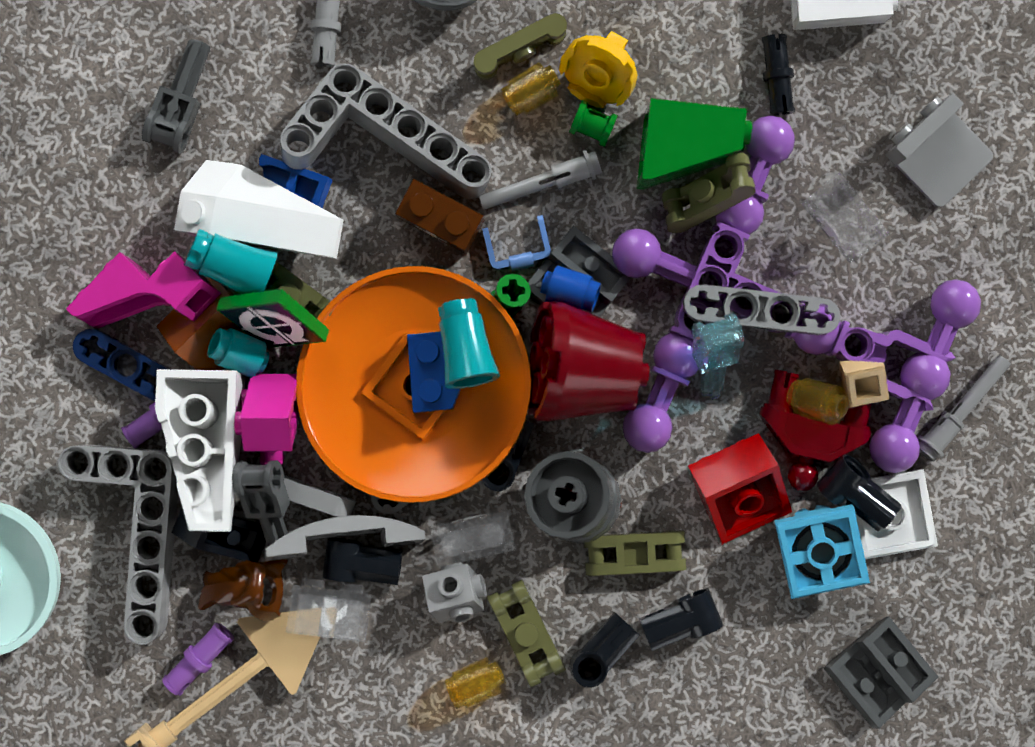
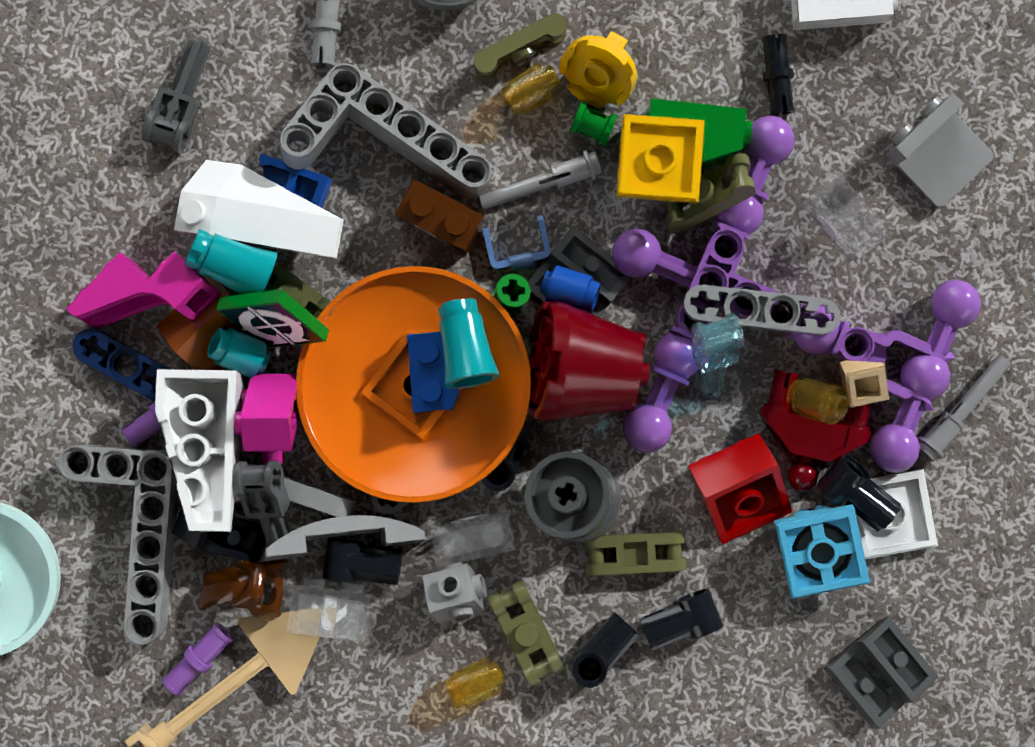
none -> yellow tile [616,114,705,203]

